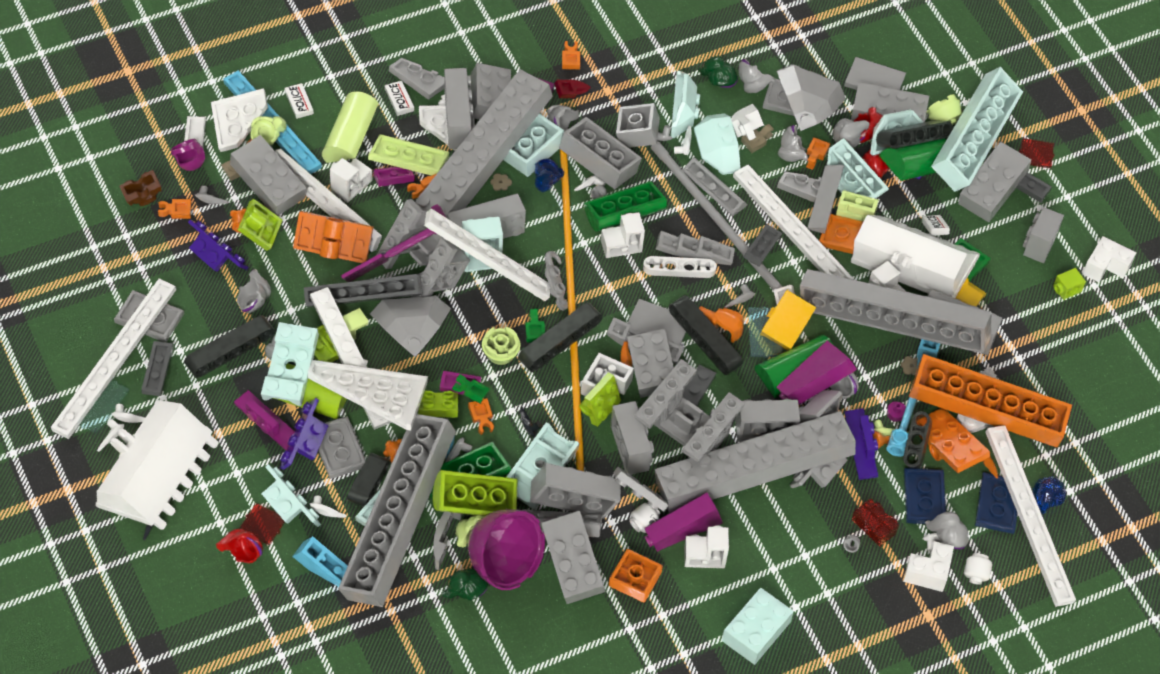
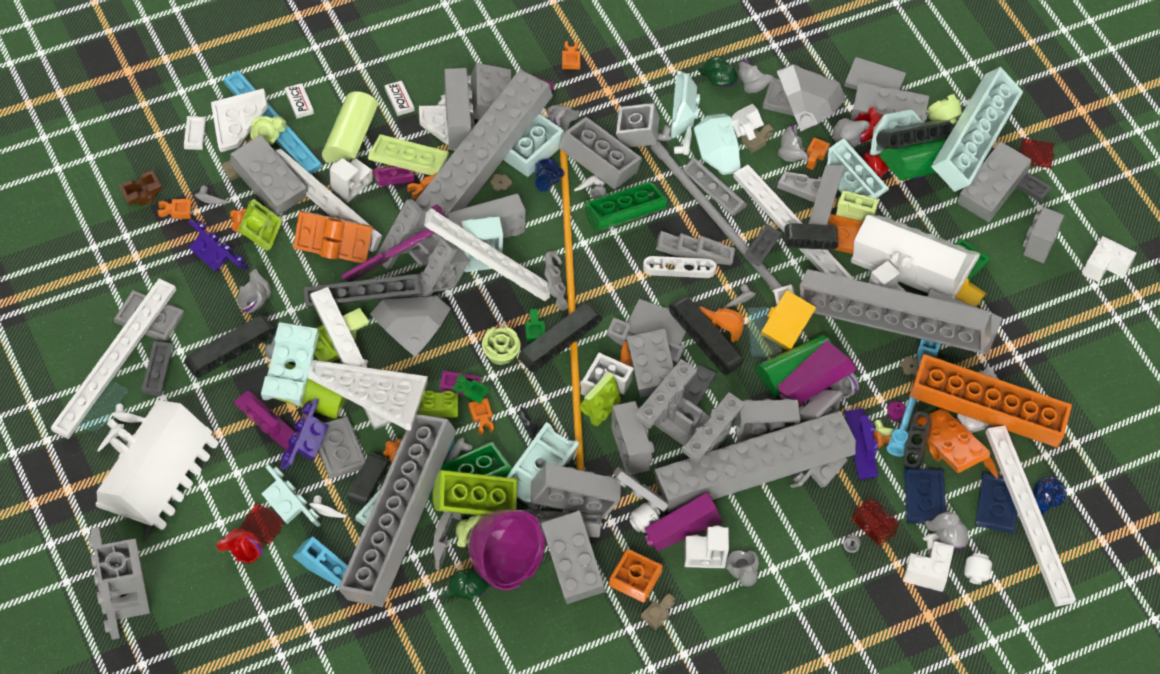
magenta helmet [170,138,205,171] -> none
light grey wing [389,58,444,100] -> none
dark red plate [554,79,591,98] -> none
white brick [601,213,645,258] -> none
light aqua brick [722,588,794,665] -> none
white tile [922,215,950,236] -> none
lime brick [1053,268,1086,300] -> none
none -> light grey piece [88,527,150,640]
none -> dark tan plate [641,594,675,631]
none -> light grey hair [726,550,759,587]
none -> pearl dark grey beam [784,223,839,250]

